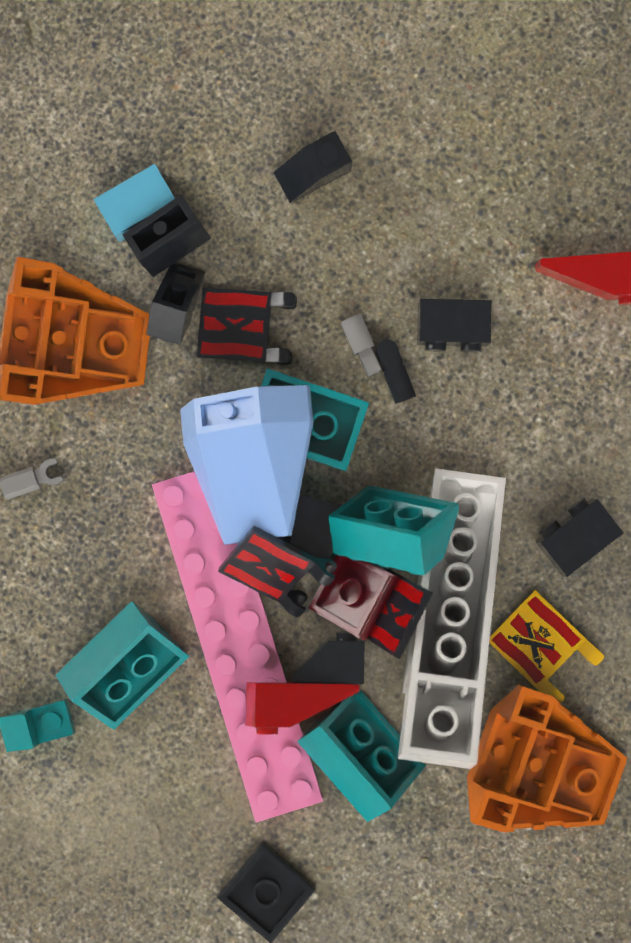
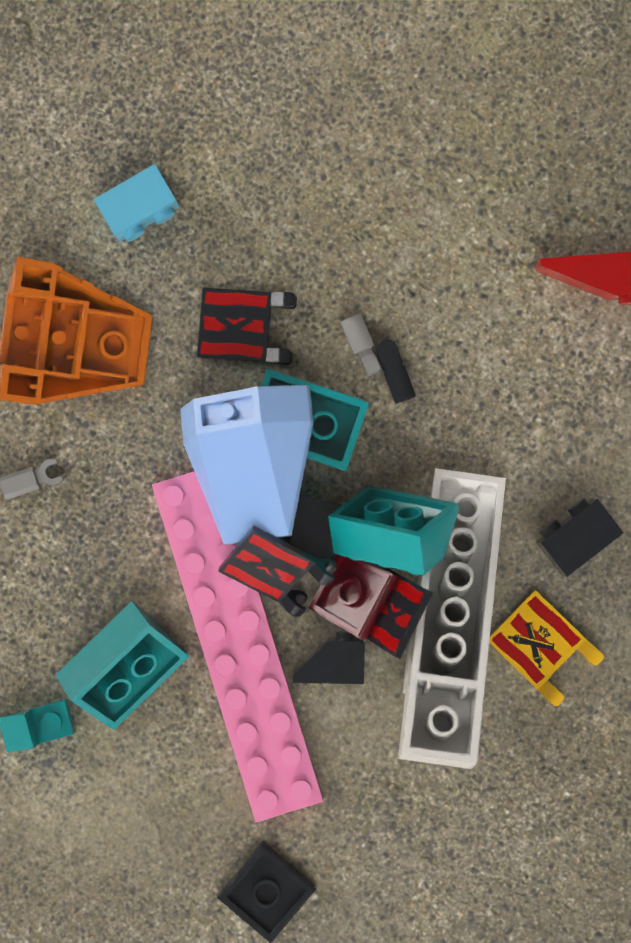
black brick [122,195,211,277] -> none
black slope [146,263,205,345] -> none
red slope [245,682,359,735] -> none
black slope [273,131,352,204] -> none
teal slope [297,689,426,822] -> none
black brick [417,299,492,353] -> none
orange wedge [467,685,628,833] -> none

